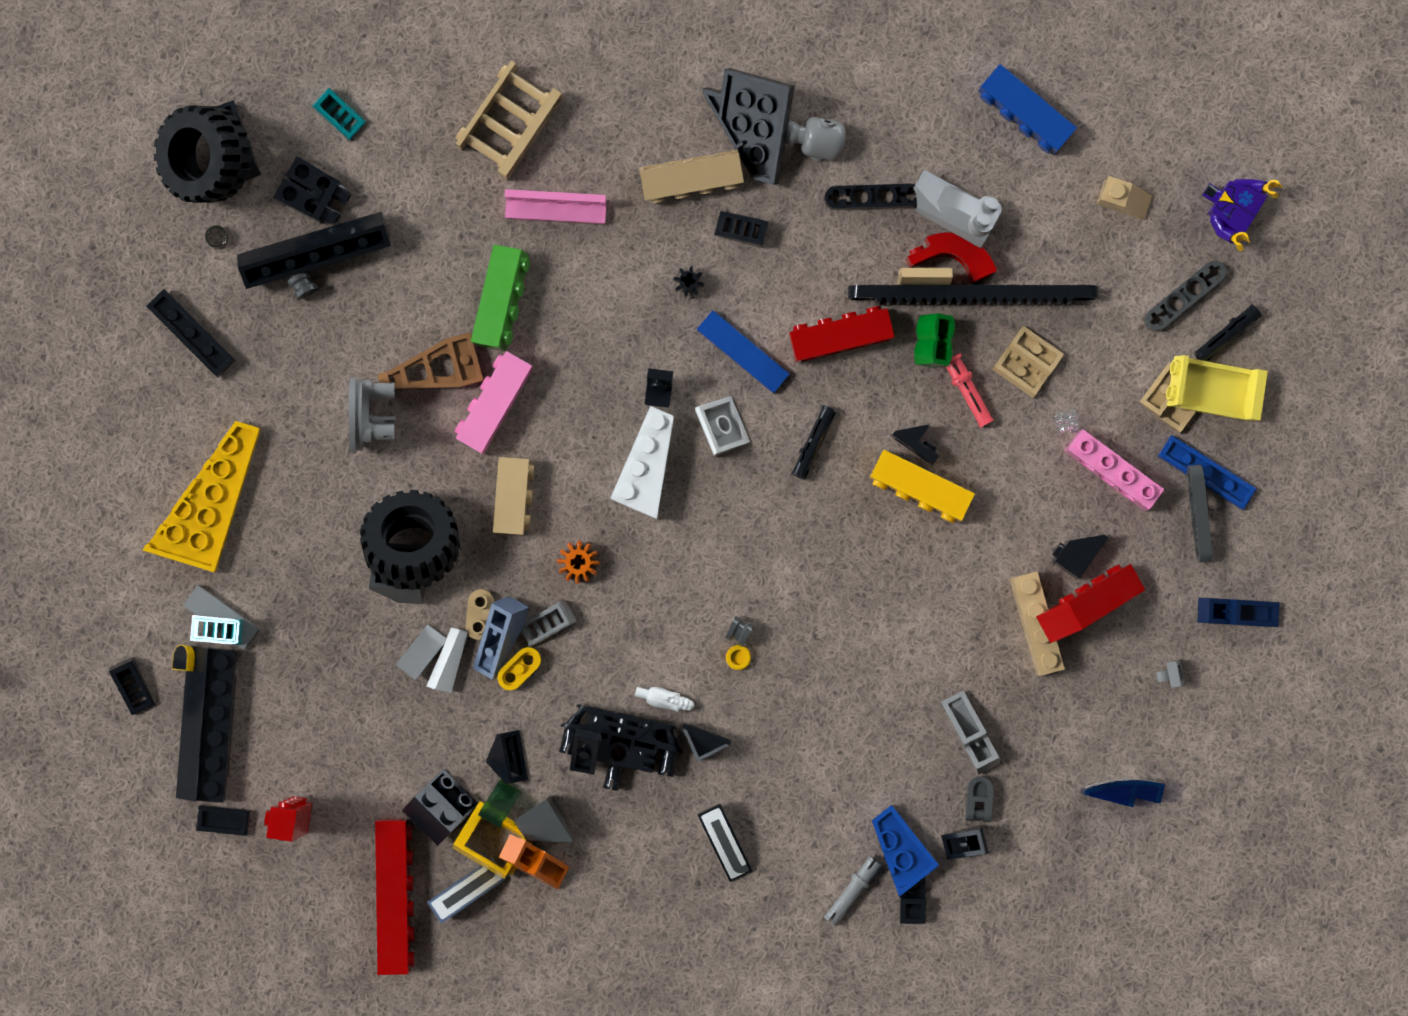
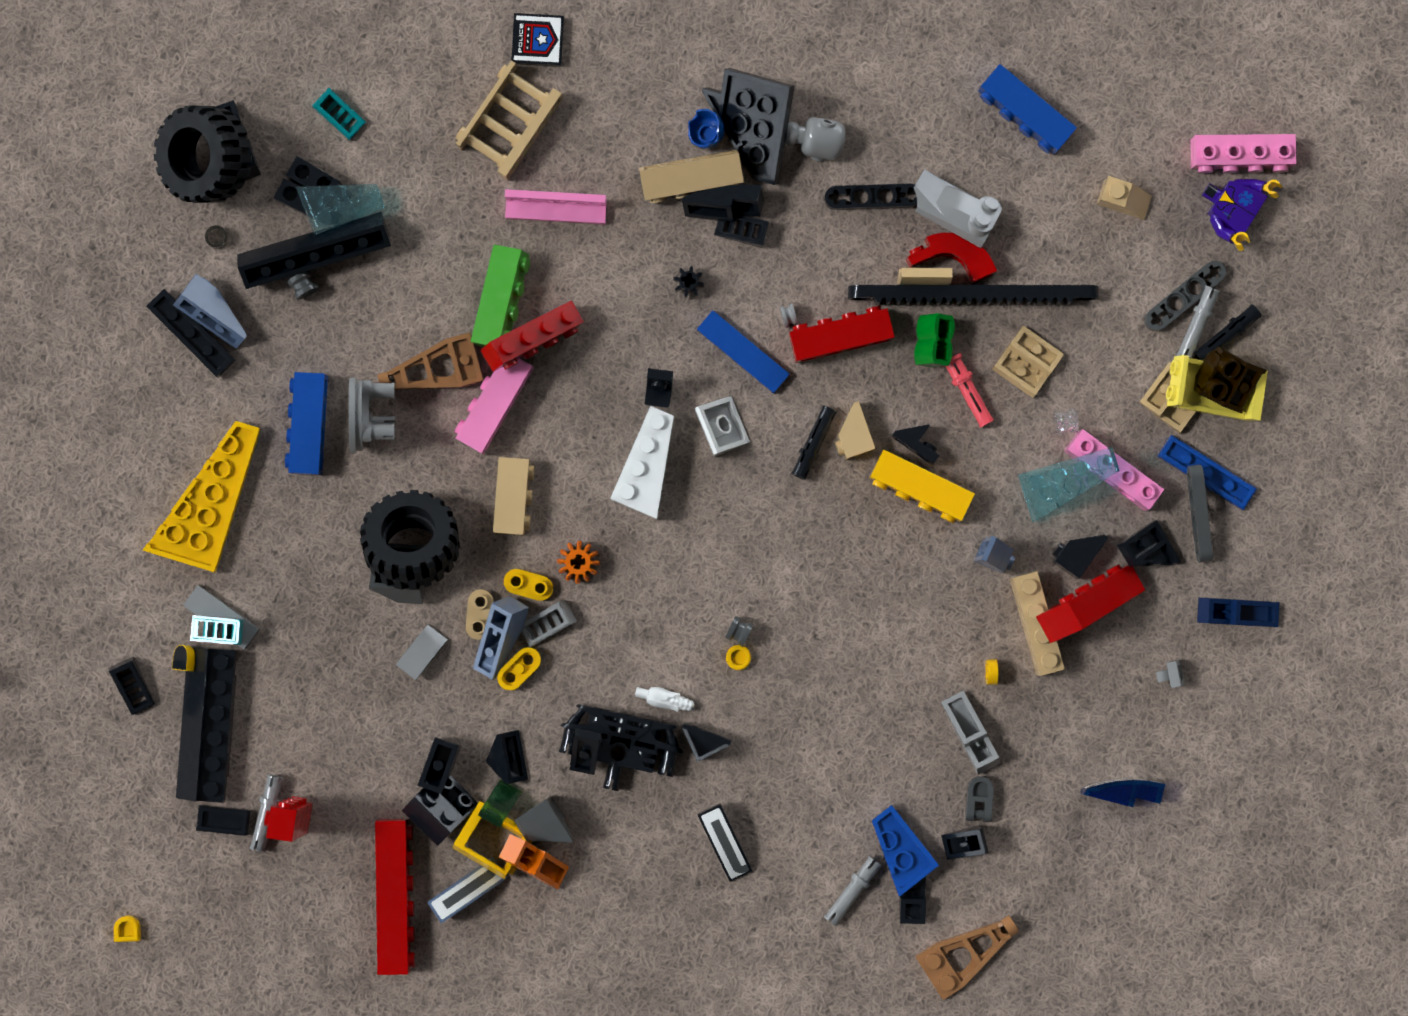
white piece [427,627,468,693] -> none
none -> yellow tile [114,915,141,942]
none -> sand blue slope [173,274,247,349]
none -> light grey pin [249,774,284,852]
none -> blue brick [285,372,328,476]
none -> clear light blue wing [296,184,385,234]
none -> black slope [417,737,461,794]
none -> red brick [480,300,584,372]
none -> yellow plate [504,569,553,601]
none -> tile [511,13,564,67]
none -> black slope [682,184,764,222]
none -> blue hair [688,109,725,149]
none -> light grey bush [780,303,798,328]
none -> tan slope [835,401,875,460]
none -> medium nougat plate [915,915,1020,1000]
none -> sand blue slope [974,536,1015,573]
none -> yellow tile [985,659,998,685]
none -> clear light blue wing [1018,447,1120,523]
none -> black wing [1117,520,1181,567]
none -> light grey pin [1176,286,1221,358]
none -> bright pink brick [1190,134,1296,173]
none -> dark brown slope [1194,347,1267,414]

